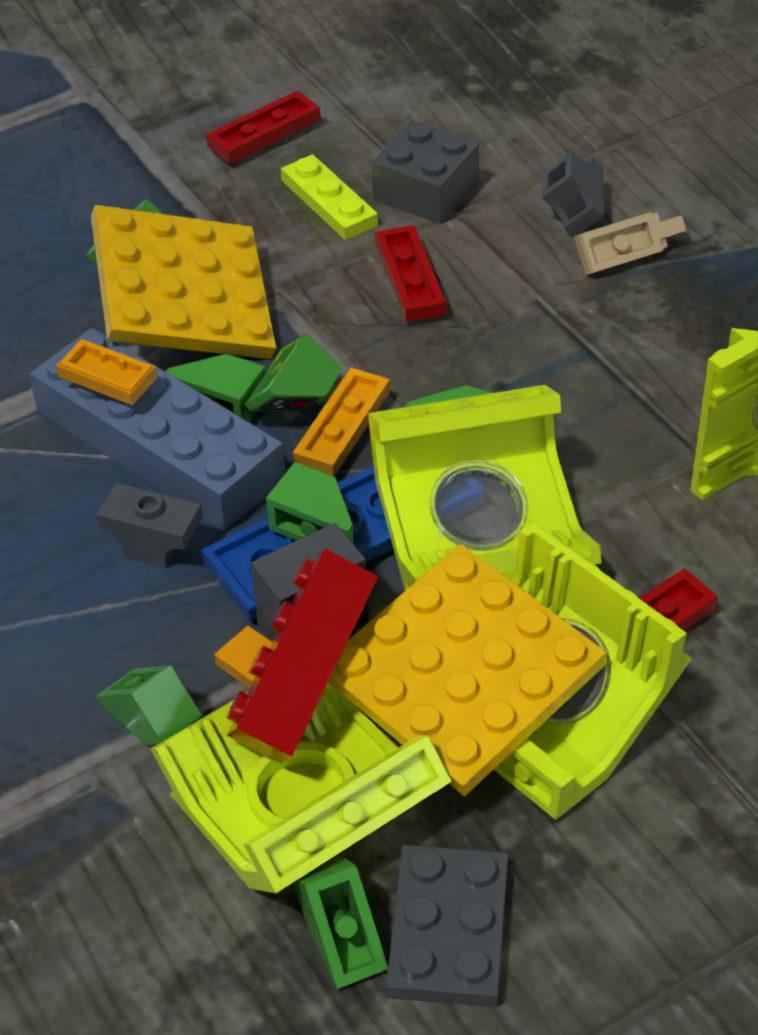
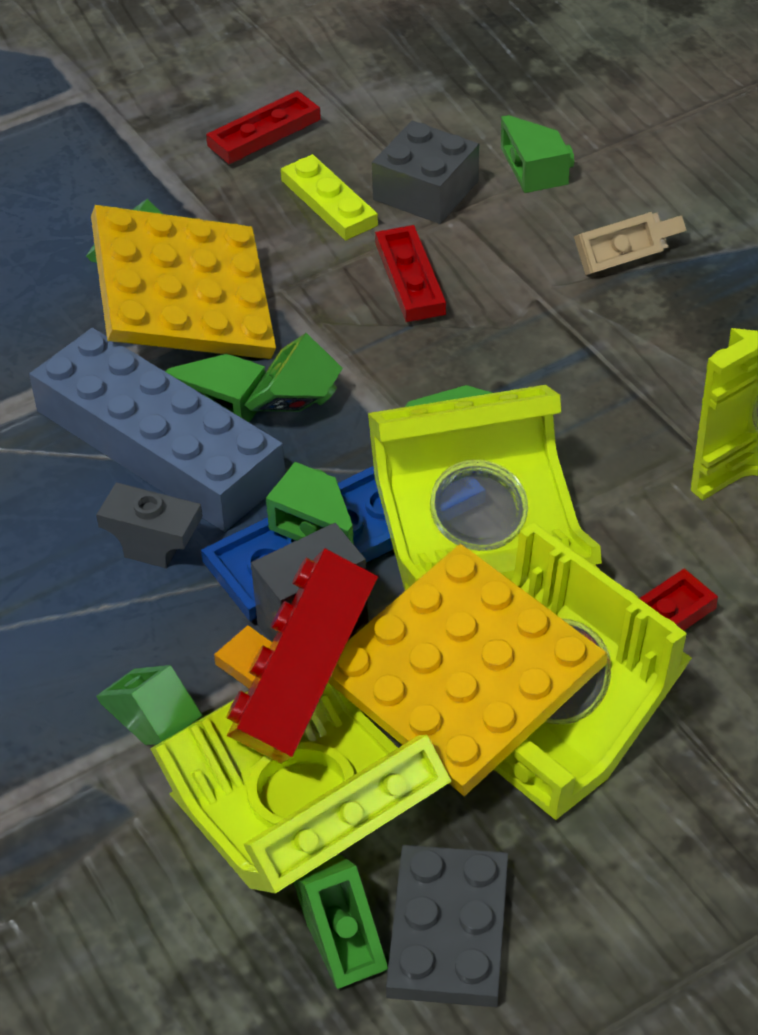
light orange plate [56,339,157,405] -> none
light orange plate [293,367,390,477] -> none
dark grey brick [542,151,604,237] -> none
none -> bright green slope [500,115,574,193]

